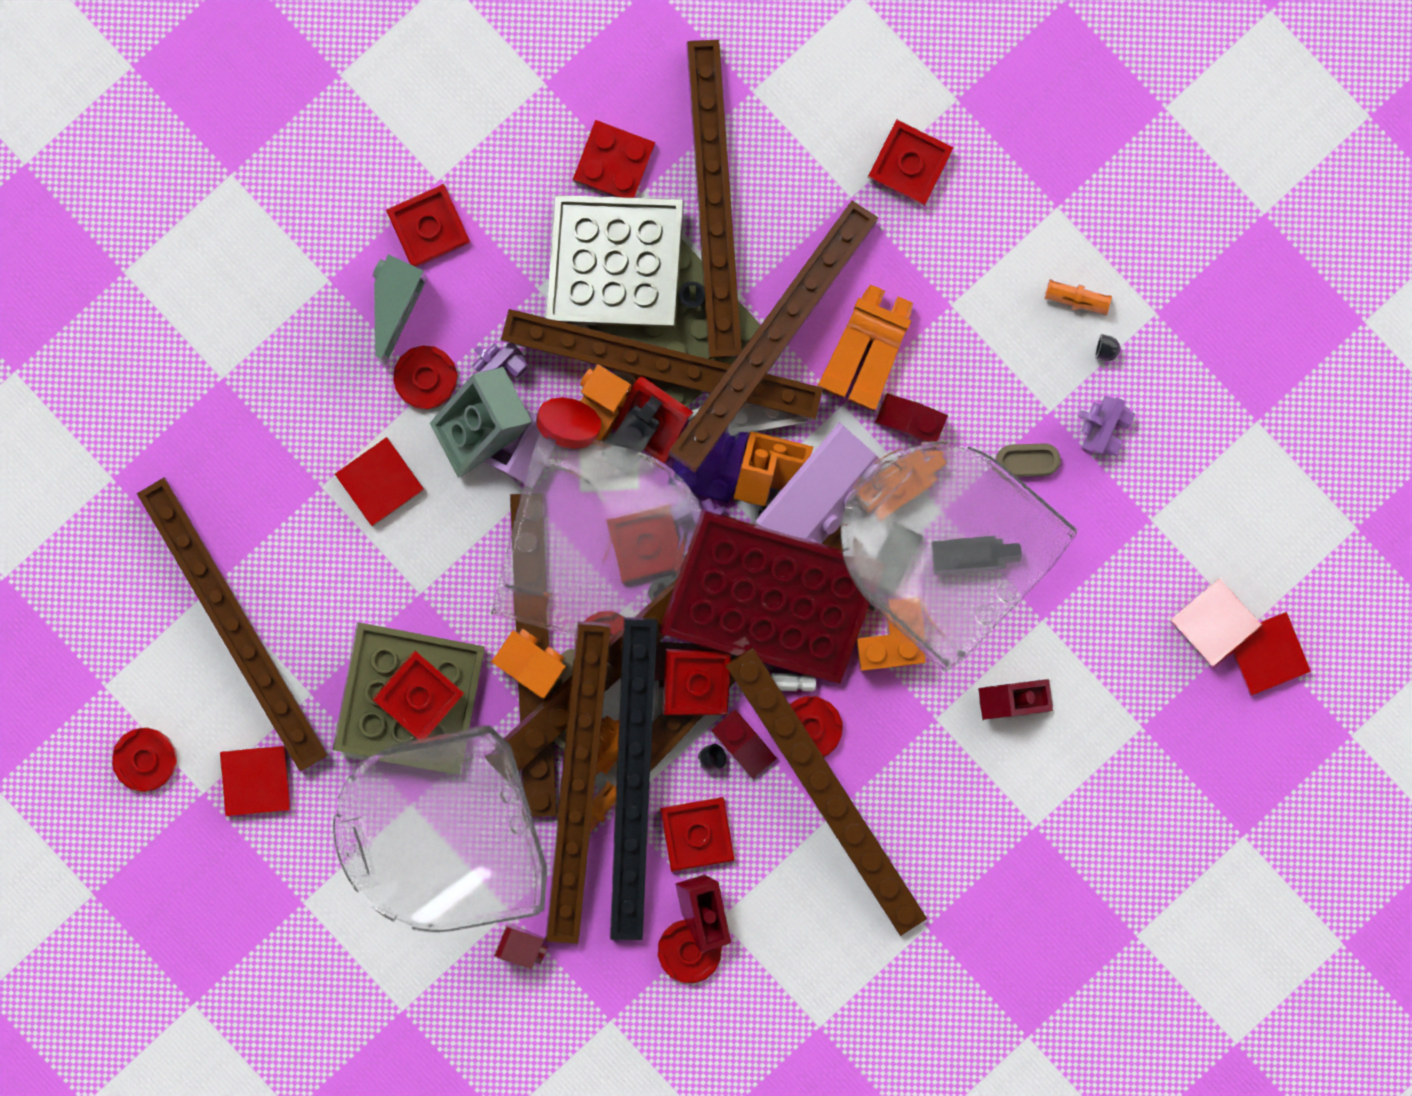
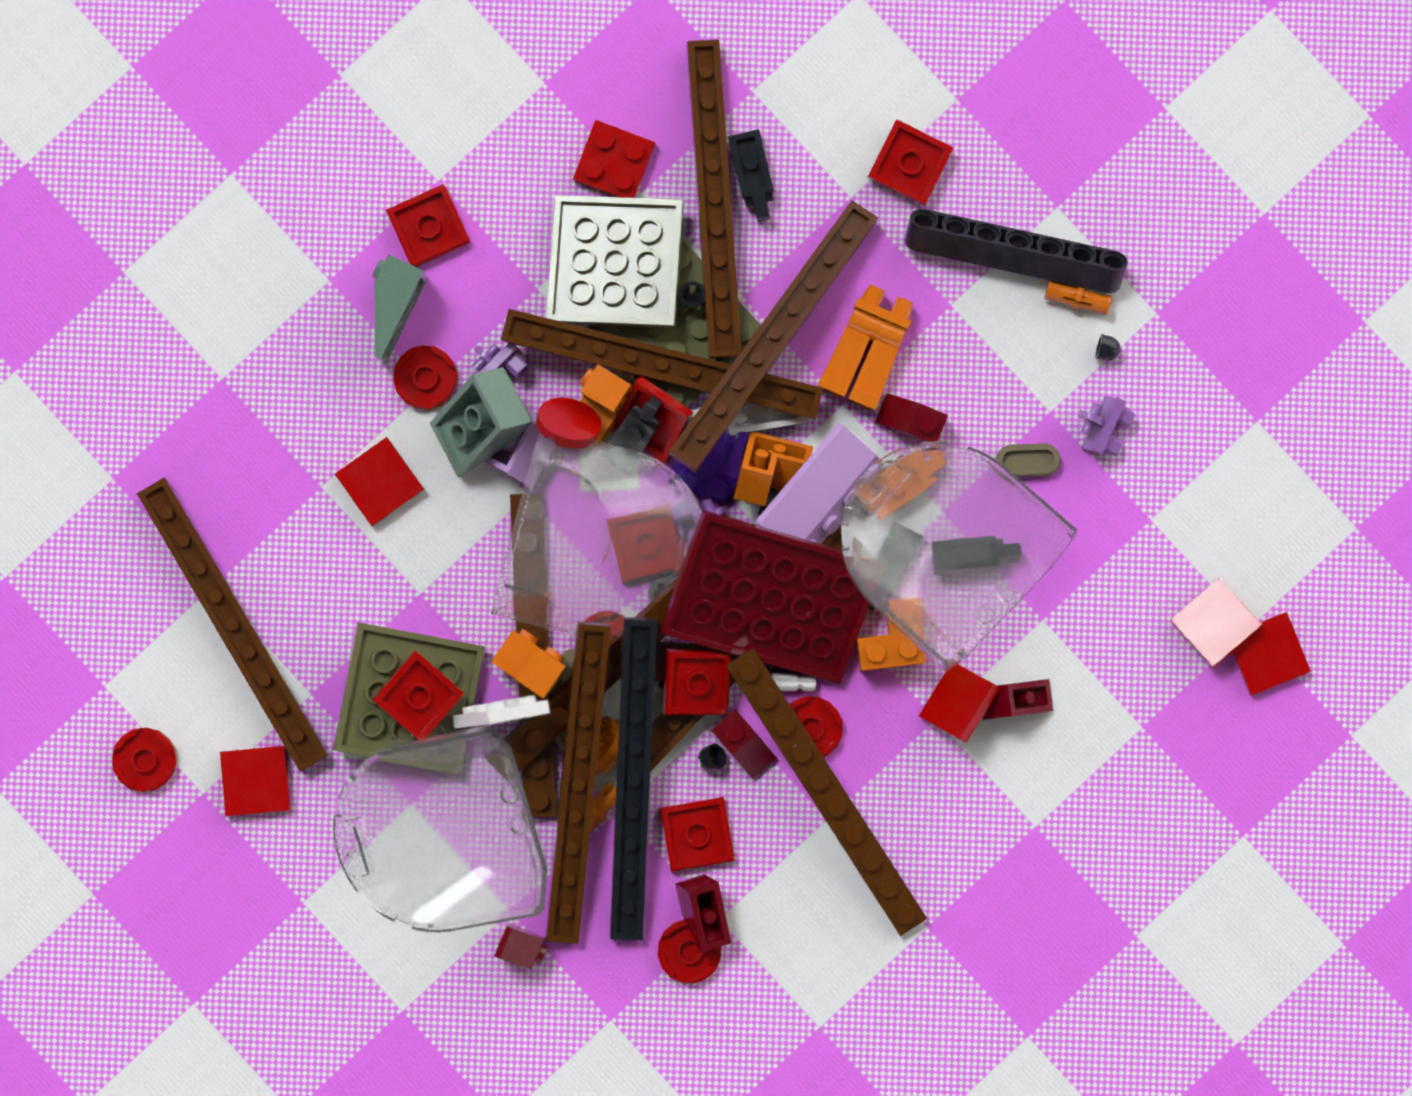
none -> white plate [452,695,550,729]
none -> black hinge [728,129,774,222]
none -> black beam [904,209,1128,293]
none -> red tile [919,661,1000,744]

